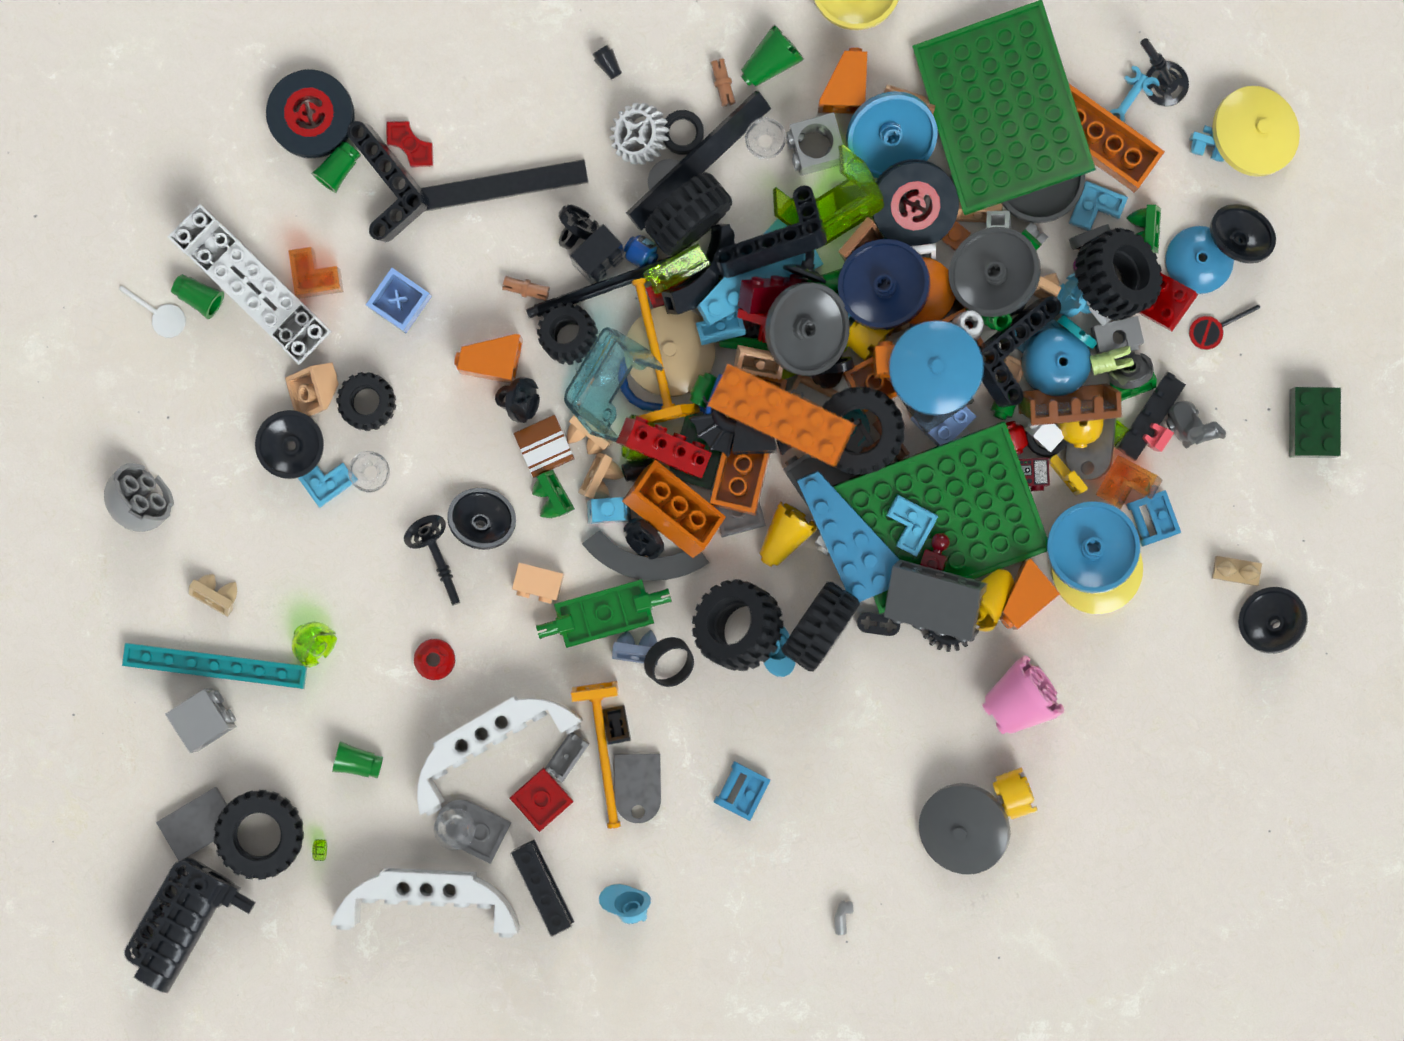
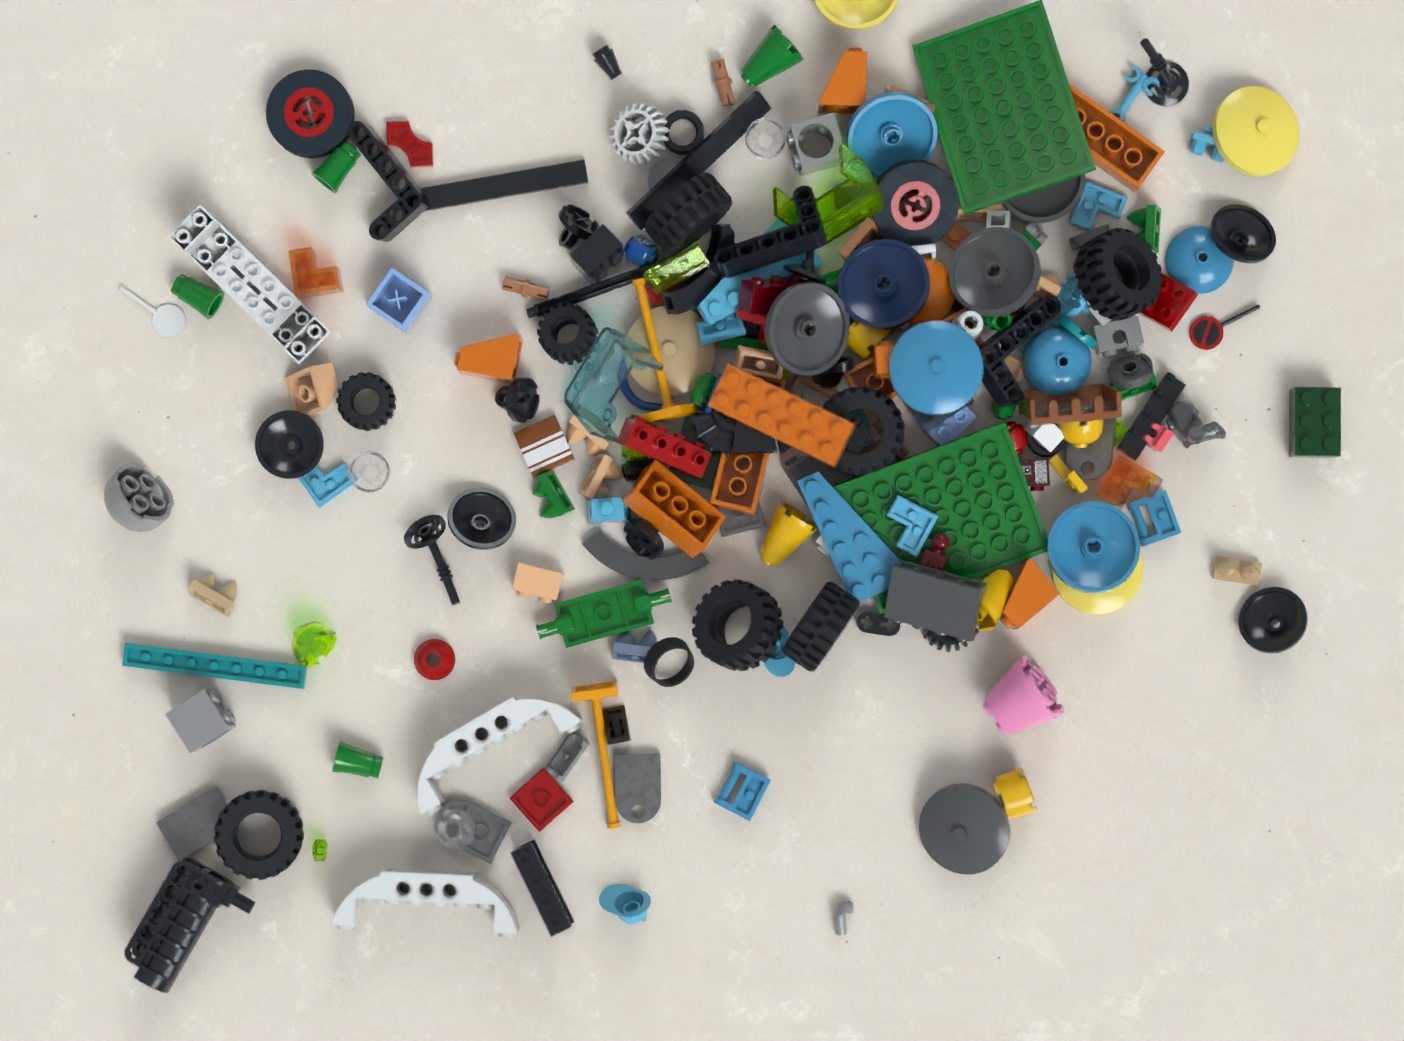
yellowish green hinge [1090,346,1134,376] -> none

